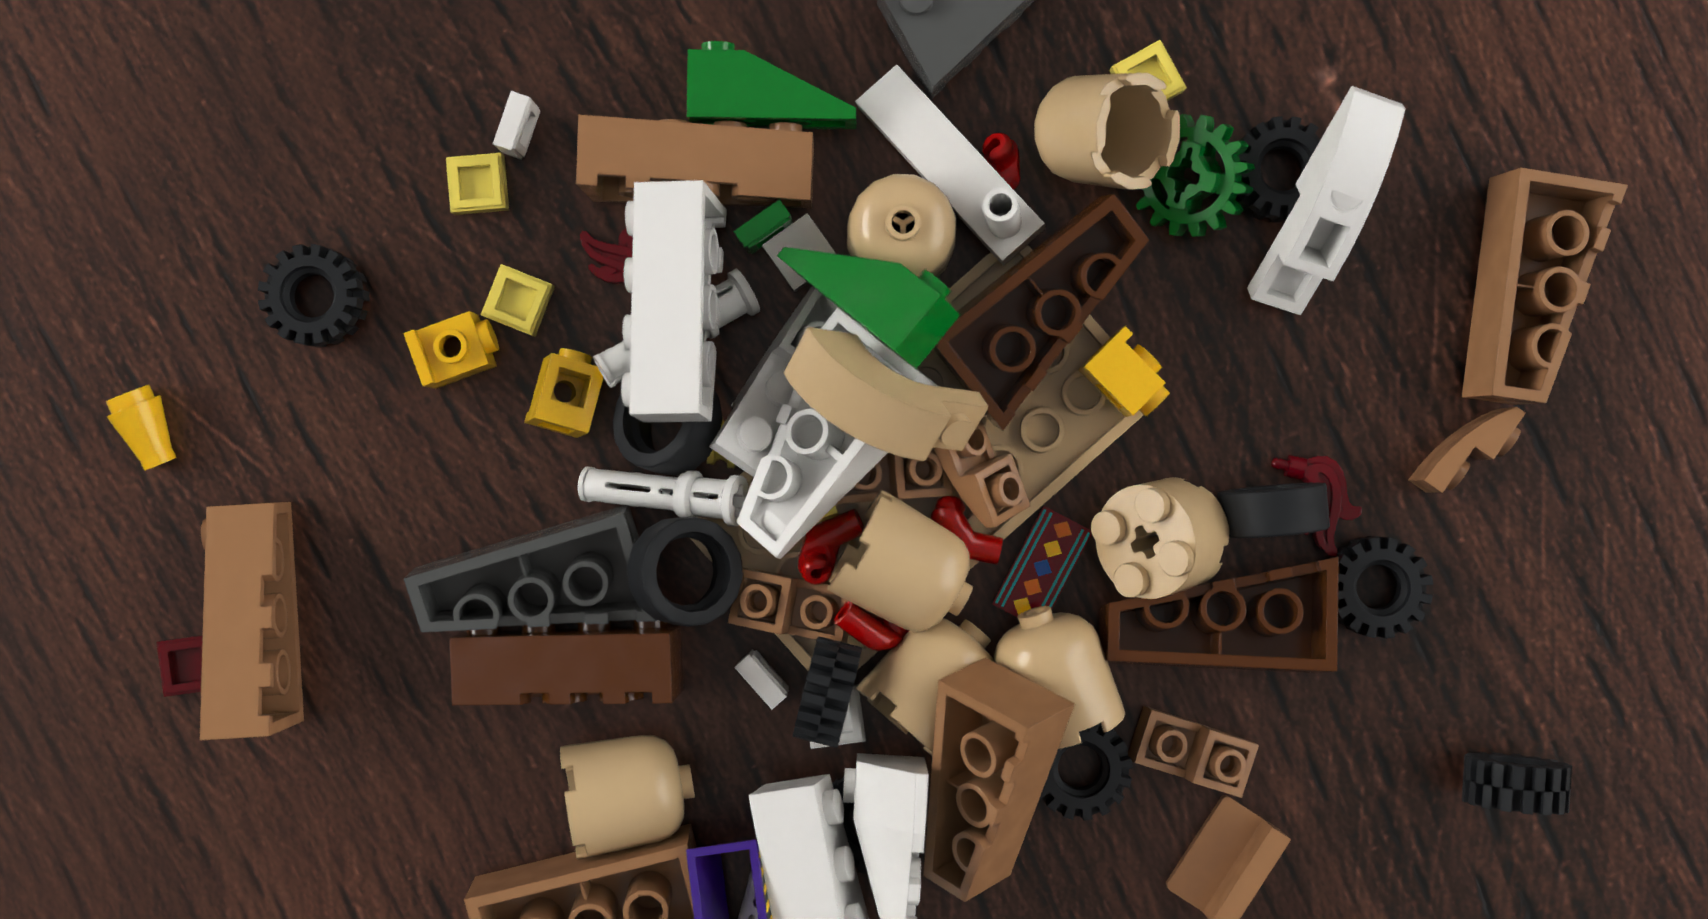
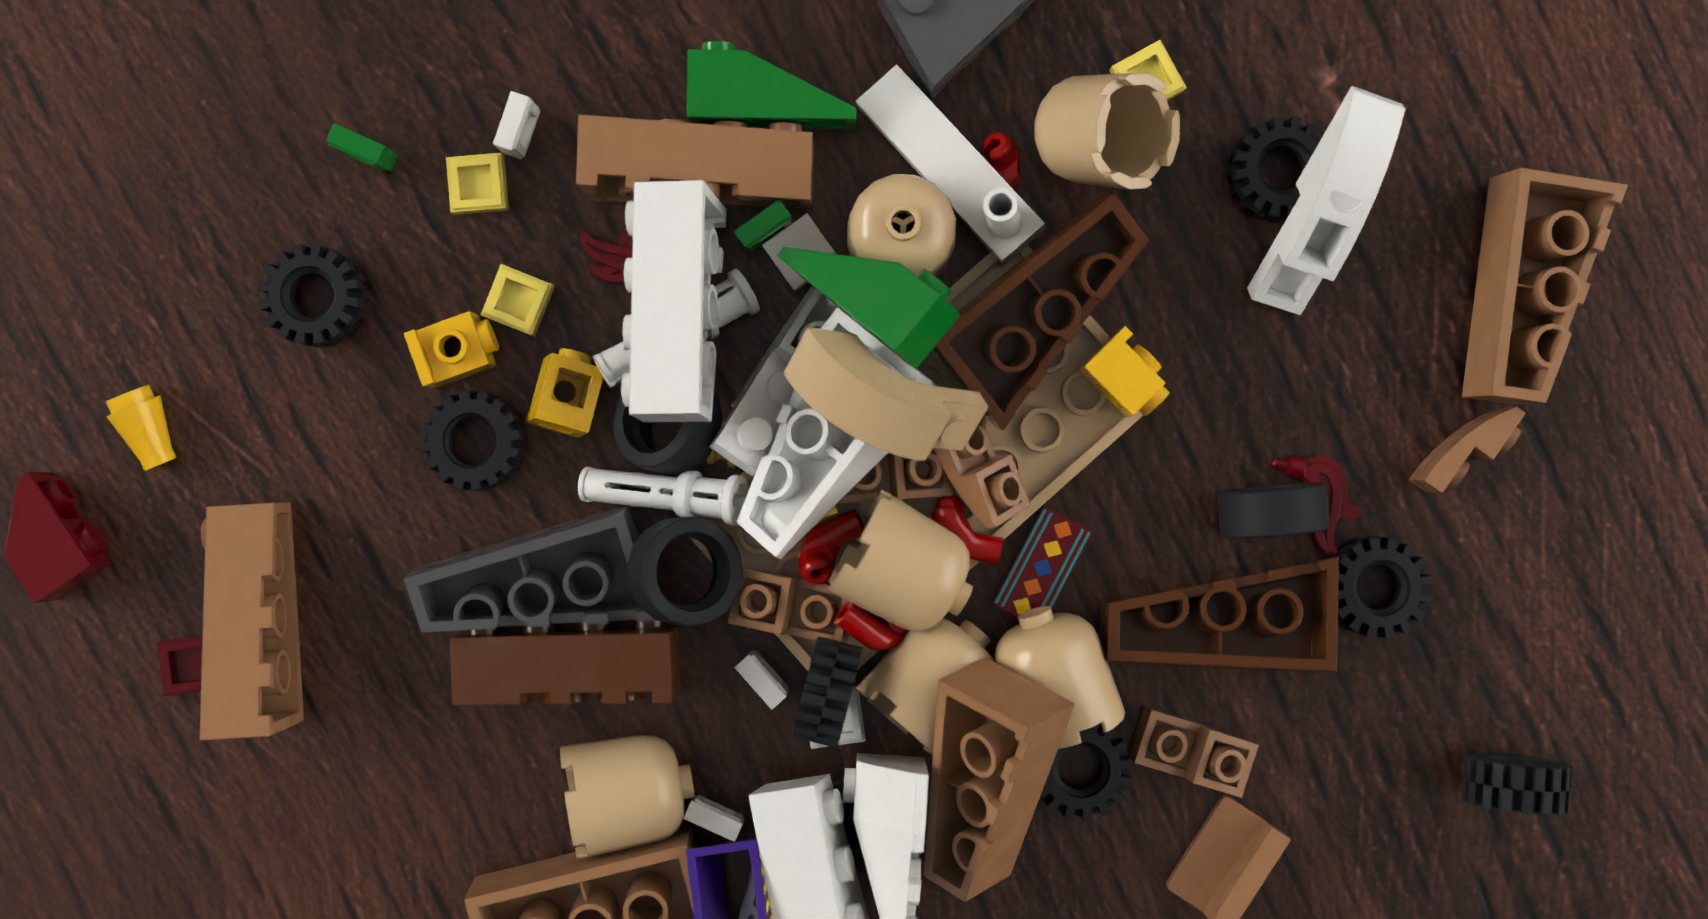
tan brick [1091,477,1230,599] -> none
green gear [1136,114,1255,237] -> none
none -> dark red slope [3,472,113,604]
none -> green tile [326,123,399,174]
none -> black tyre [420,391,528,491]
none -> white tile [683,795,745,842]

